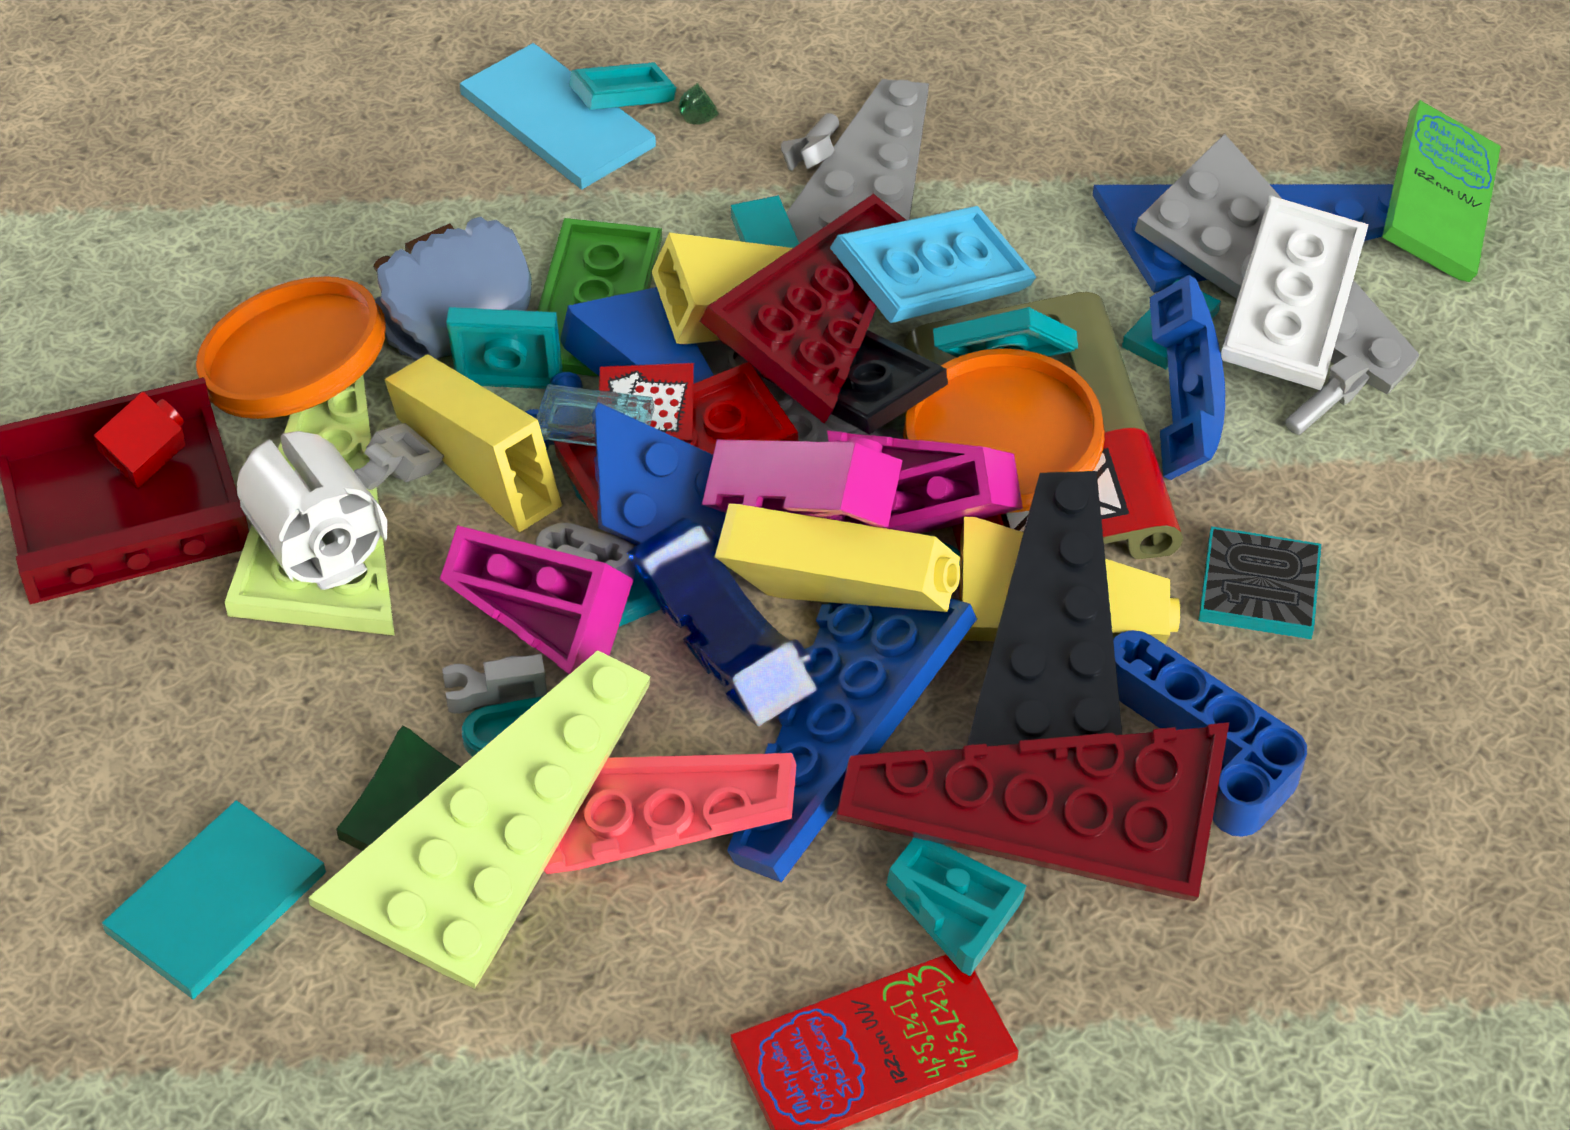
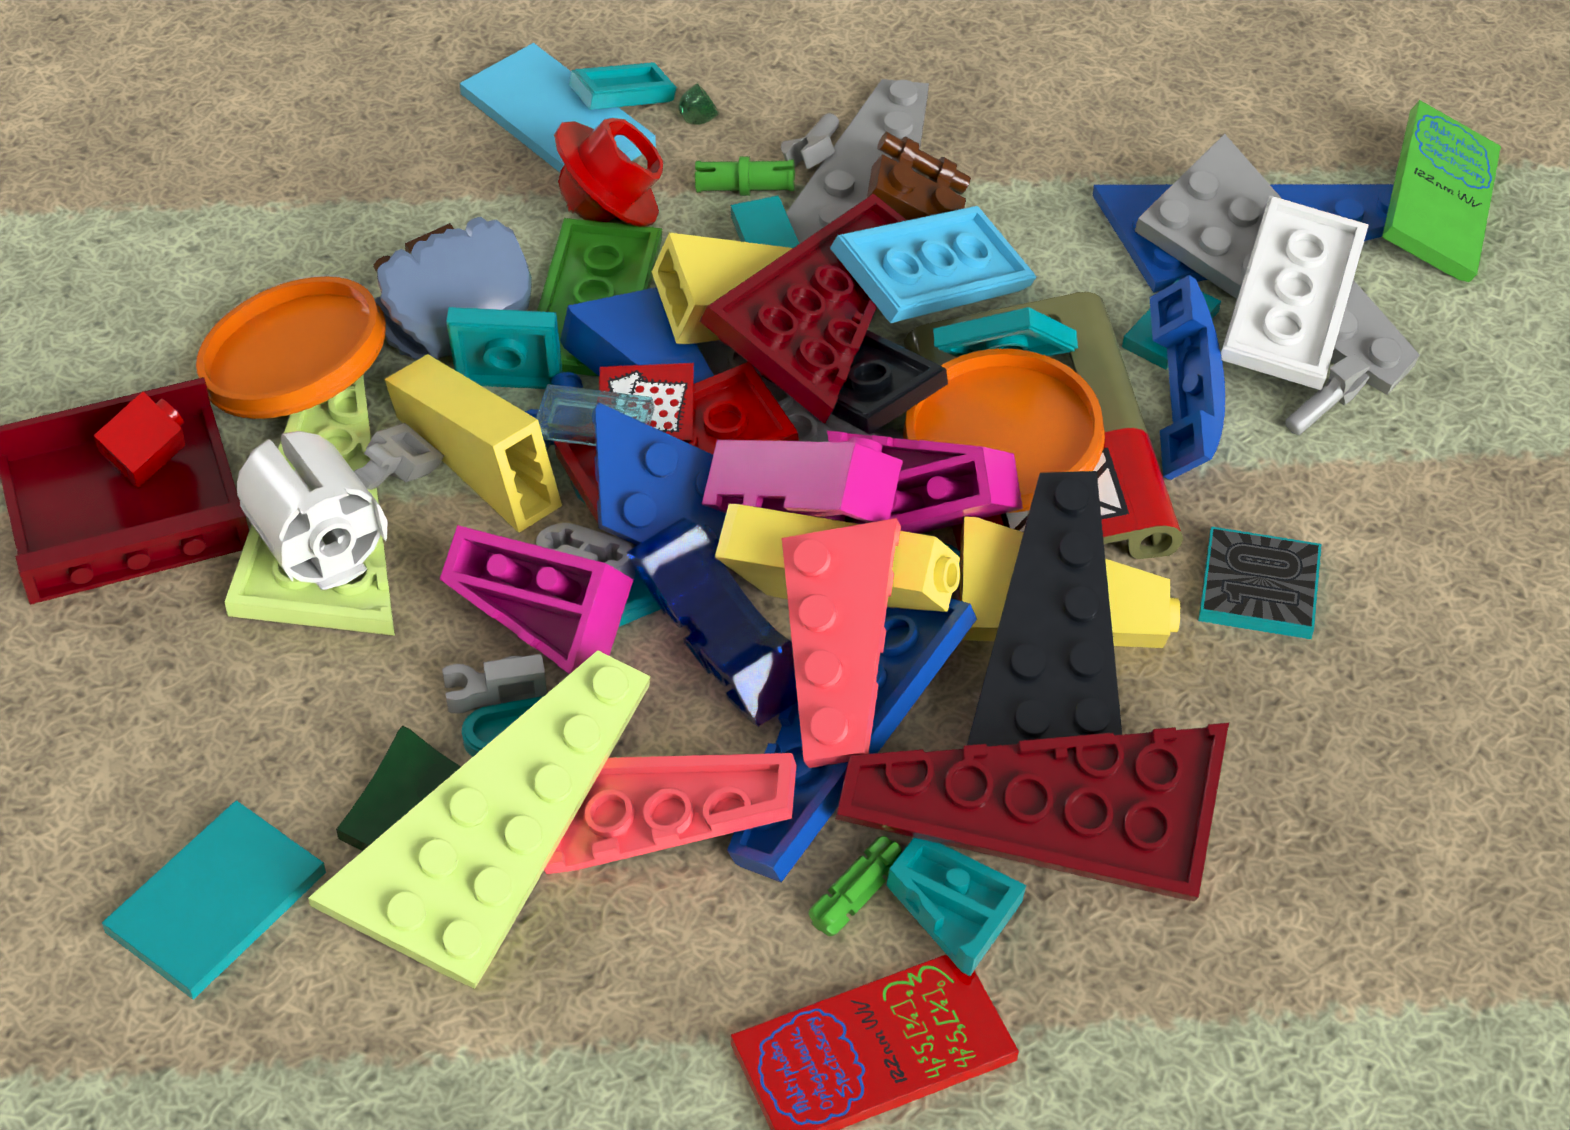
blue beam [1113,630,1307,837] -> none
none -> red helmet [554,118,663,227]
none -> bright green pin [695,156,795,196]
none -> coral wing [782,518,901,768]
none -> bright green axle [808,836,902,936]
none -> reddish brown plate [867,132,971,220]

